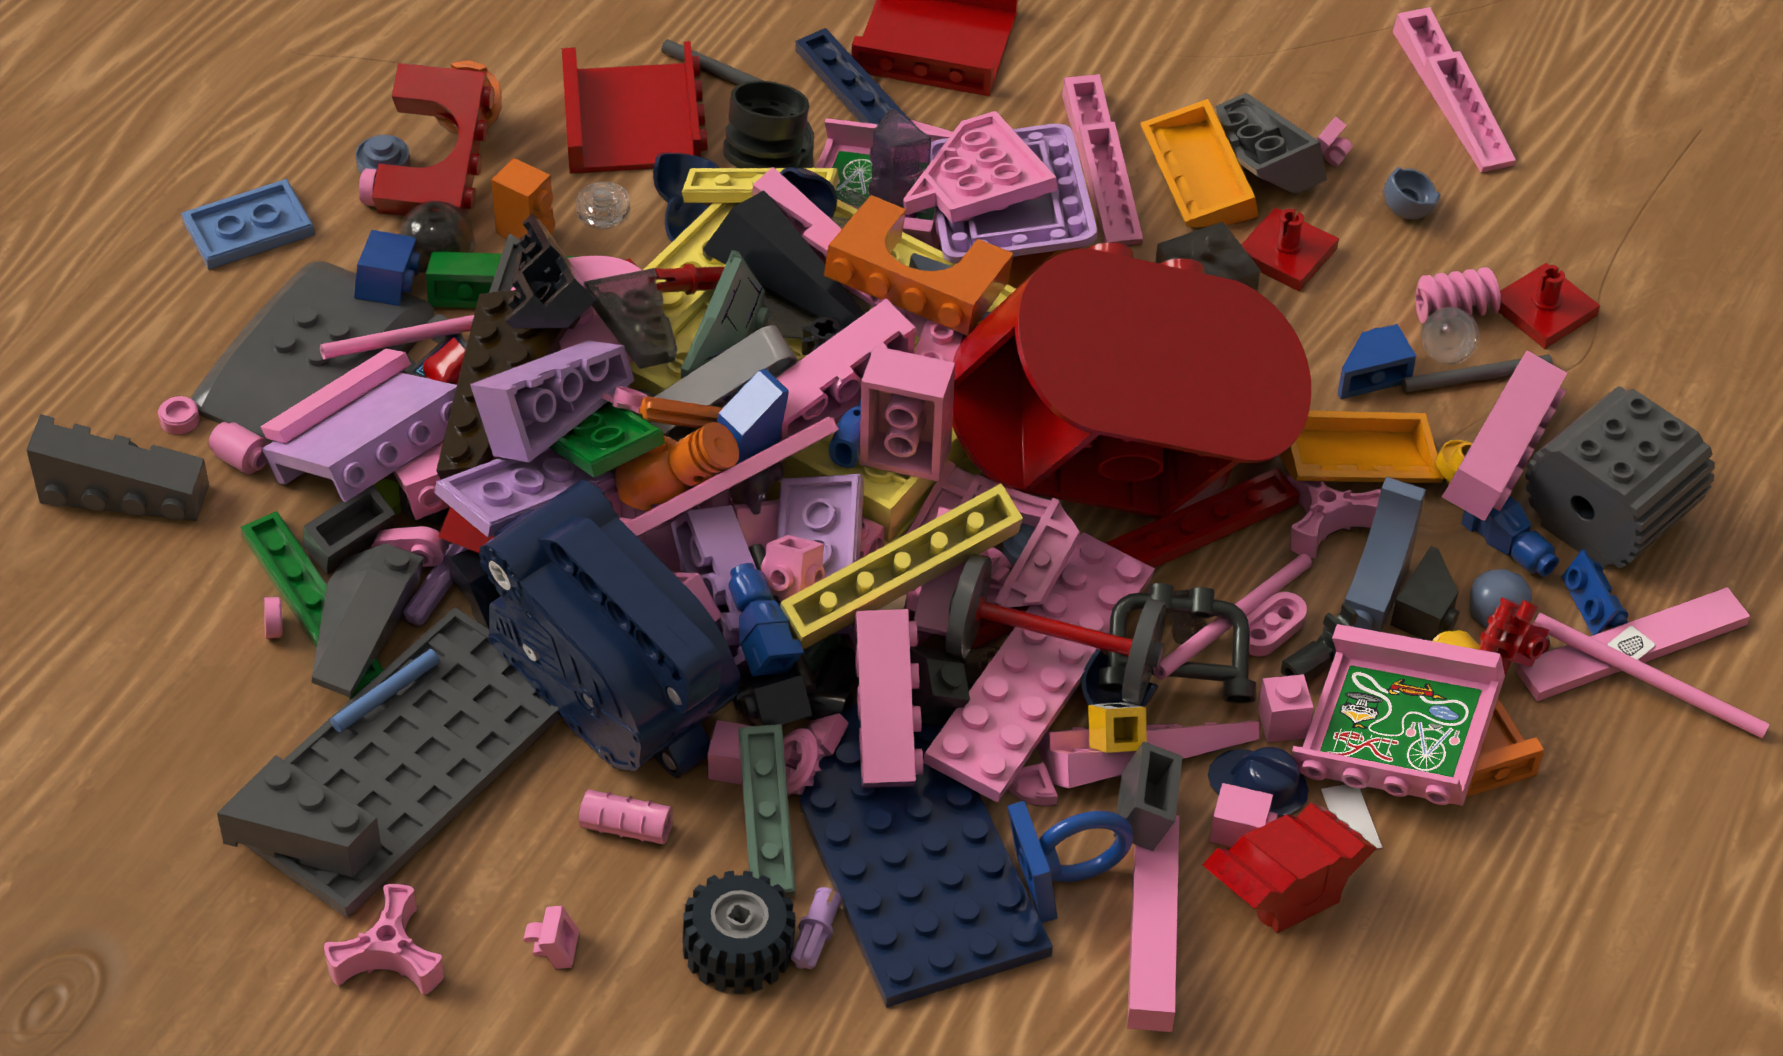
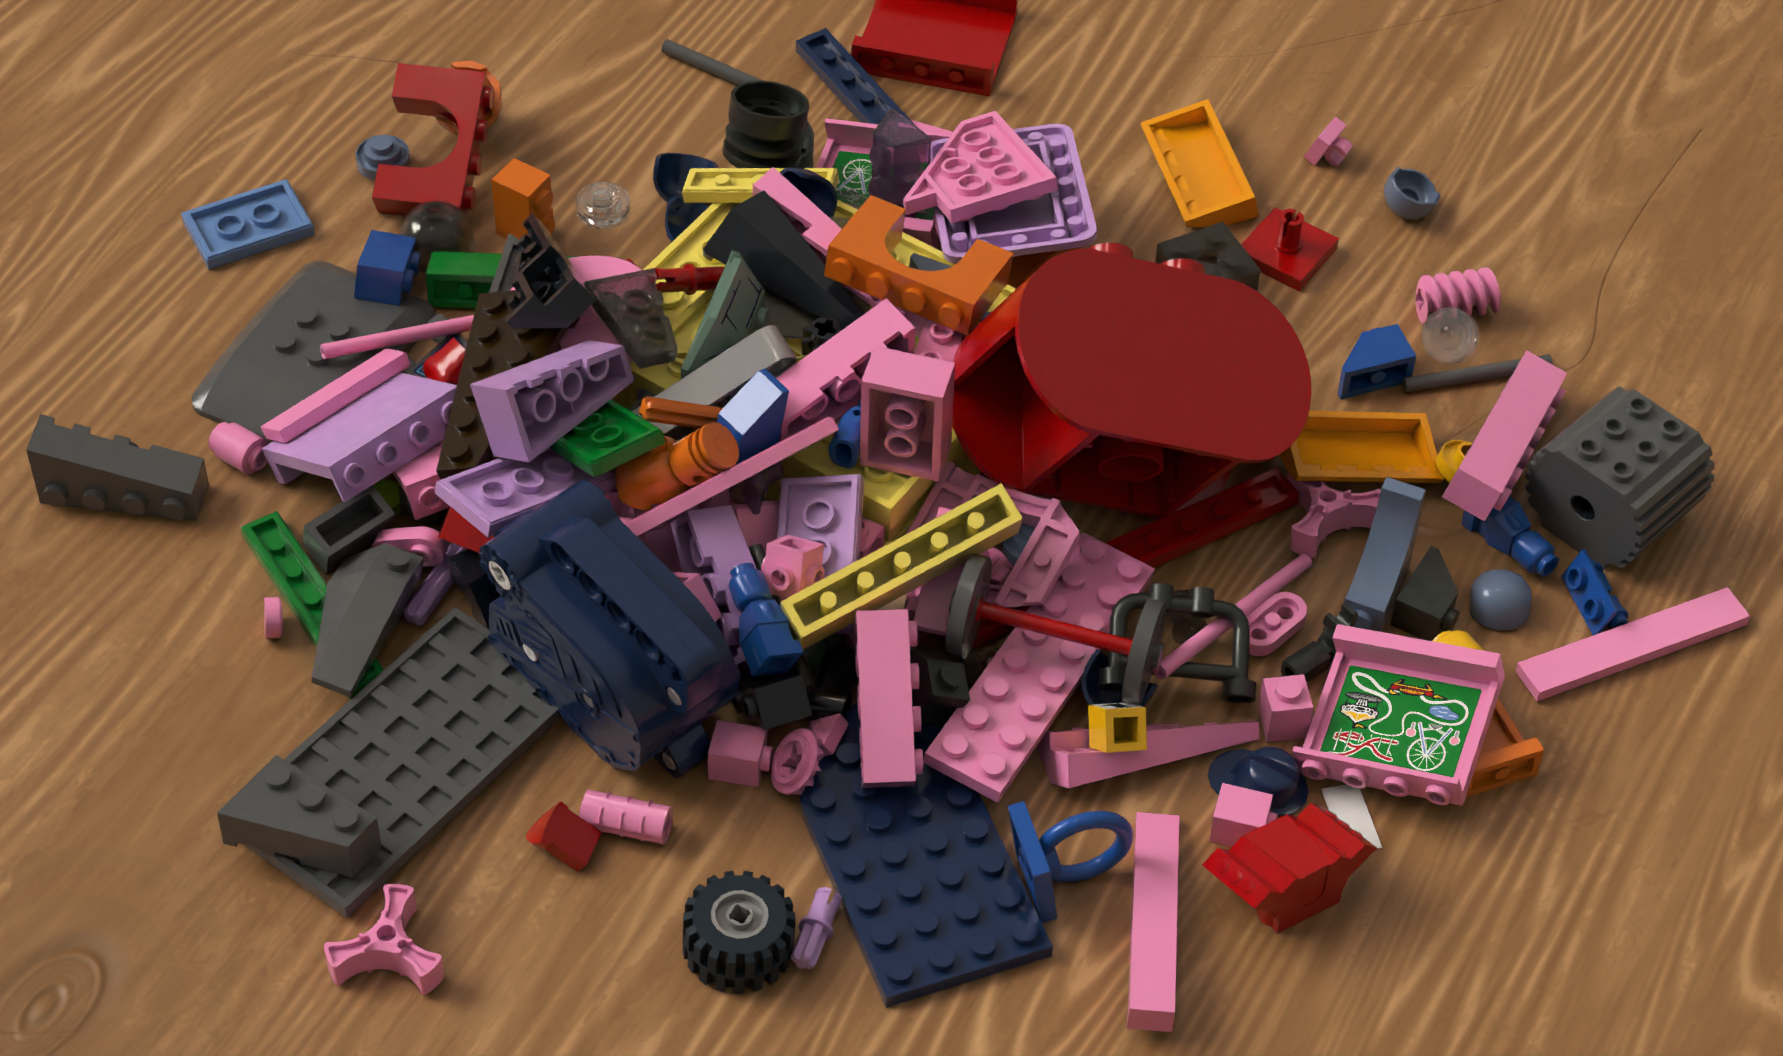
bright pink tile [158,396,200,435] -> none
medium blue bar [330,649,440,733] -> none
bright pink tile [359,168,377,206] -> none
bright pink tile [524,906,580,969] -> none
red panel [561,41,708,174] -> none
bright pink plate [602,386,648,413] -> none
sand green tile [738,724,795,896] -> none
bright pink tile [1008,762,1058,806] -> none
bright pink slope [1062,74,1143,246] -> none
dark grey piece [1114,741,1183,851] -> none
dark grey wedge [1215,93,1327,194] -> none
bright pink slope [1393,7,1516,173] -> none
red piece [1479,597,1550,674] -> none
red tile [1498,263,1600,349] -> none
bright pink piece [1535,612,1770,739] -> none
white sticker [1608,626,1655,660] -> none
none -> red tile [526,801,602,872]

